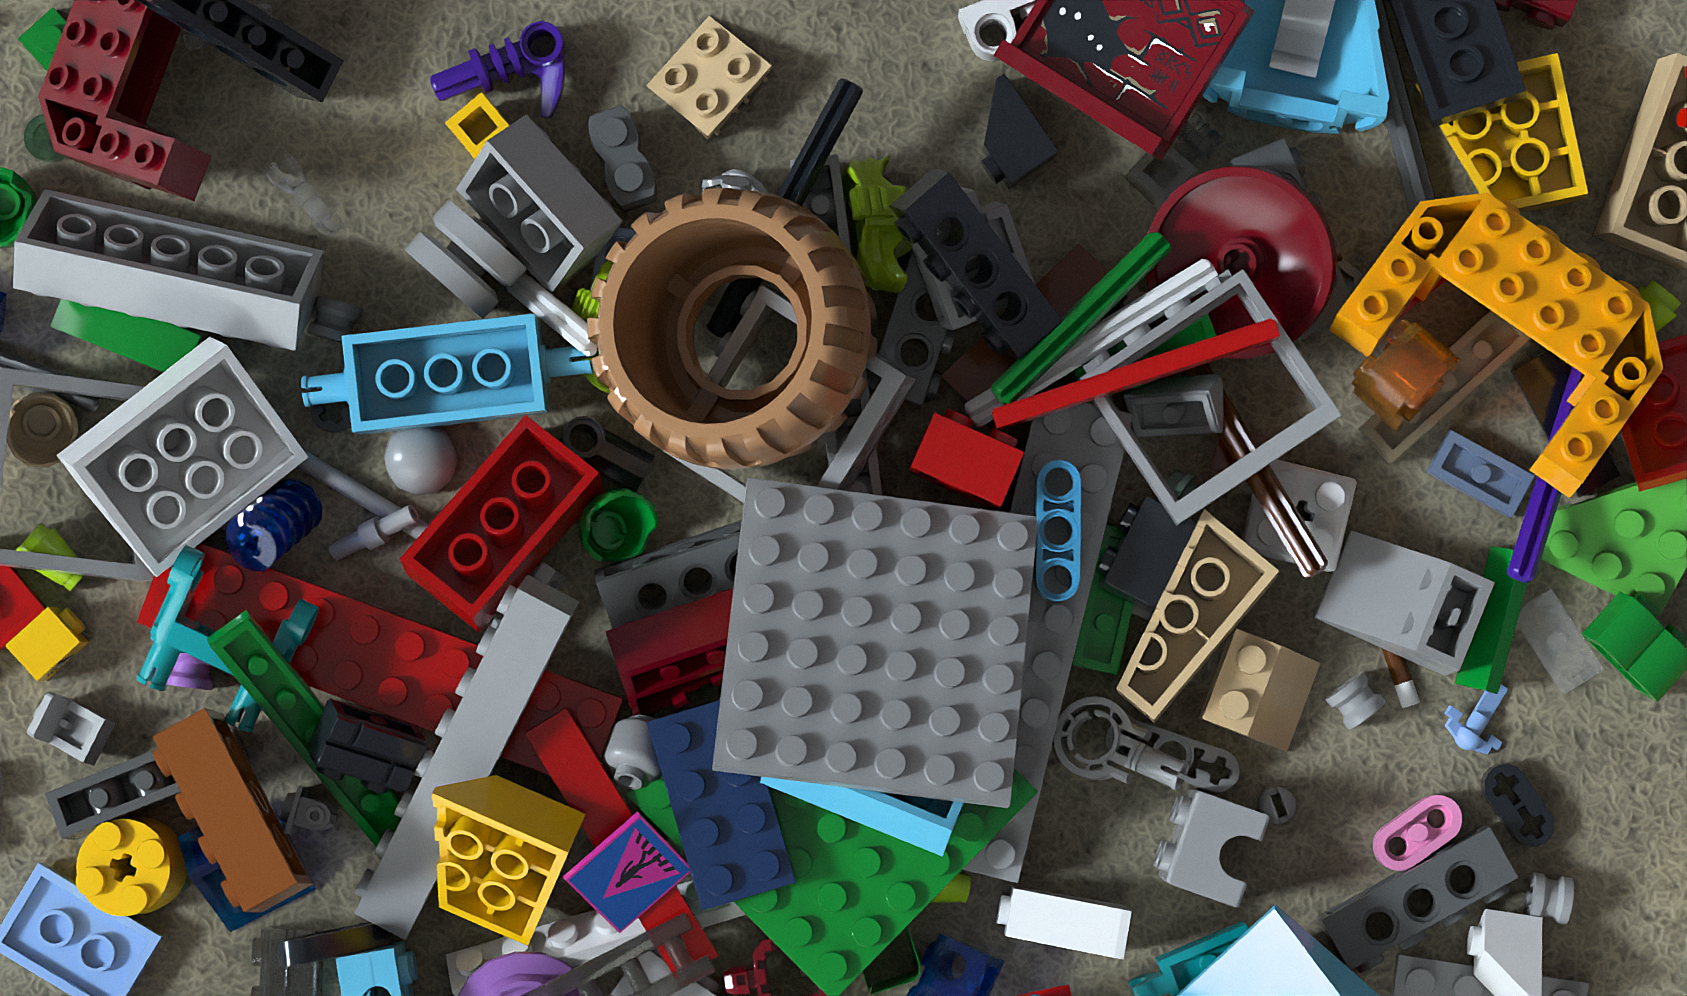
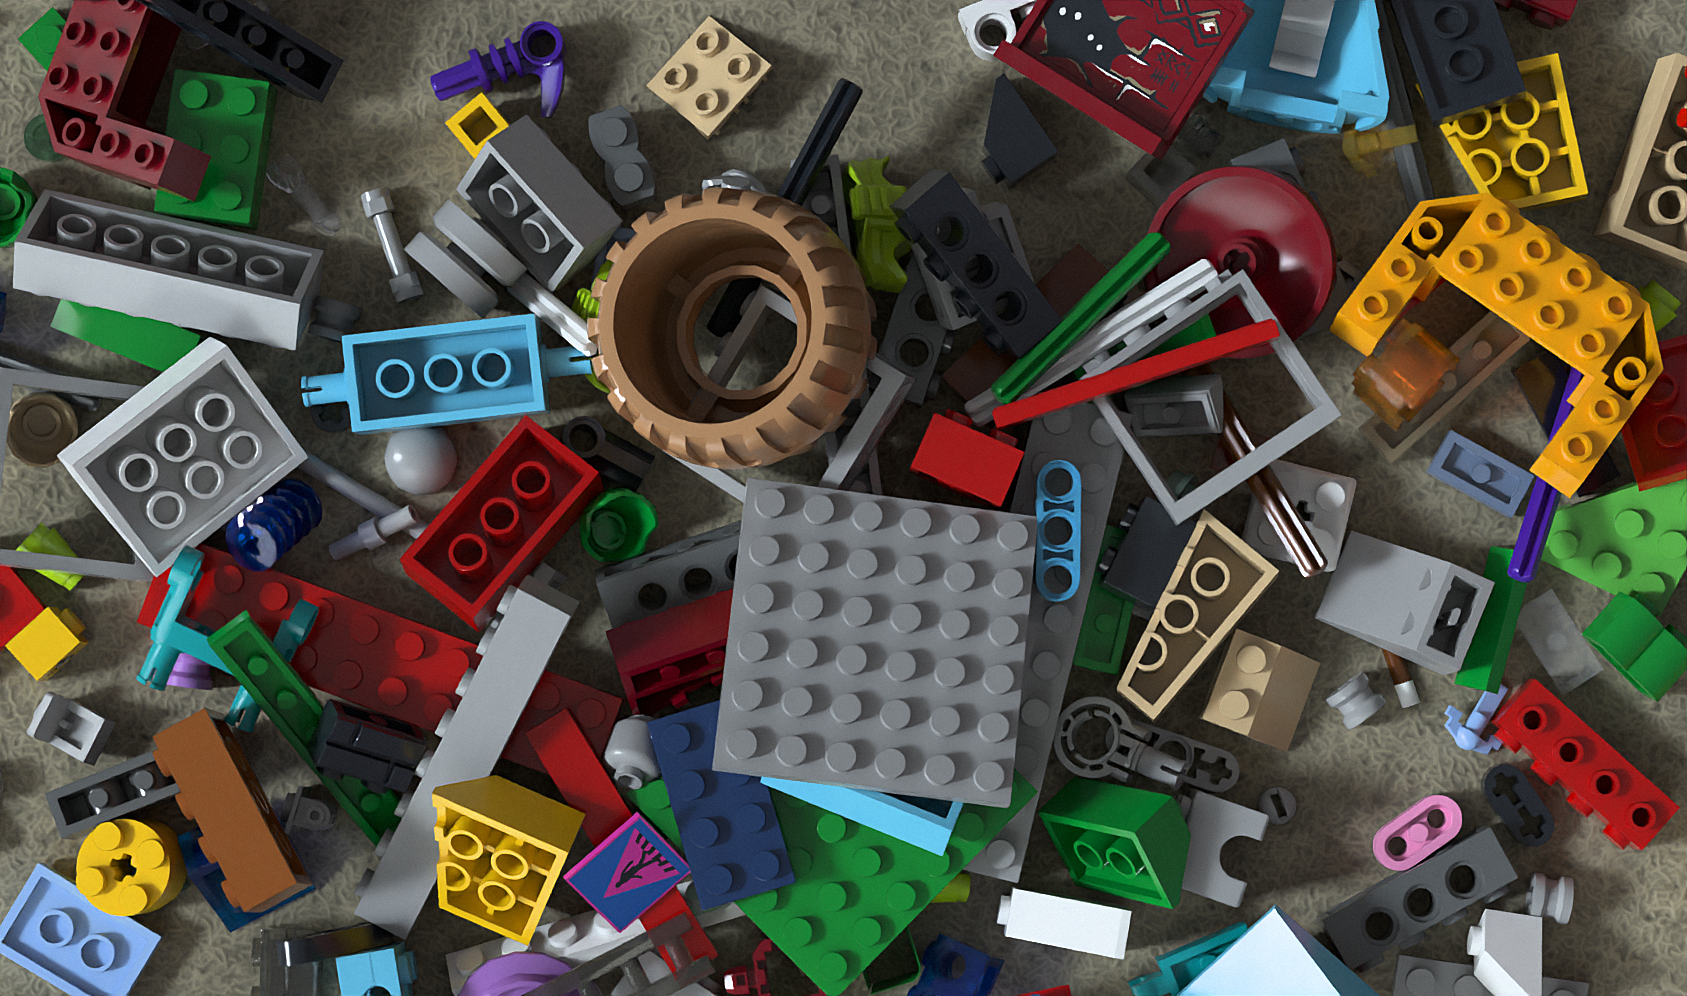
none -> green brick [154,69,278,230]
none -> light grey bar [361,187,424,304]
none -> green slope [1038,776,1191,909]
none -> clear yellow piece [1342,123,1419,178]
none -> red brick [1490,679,1680,851]

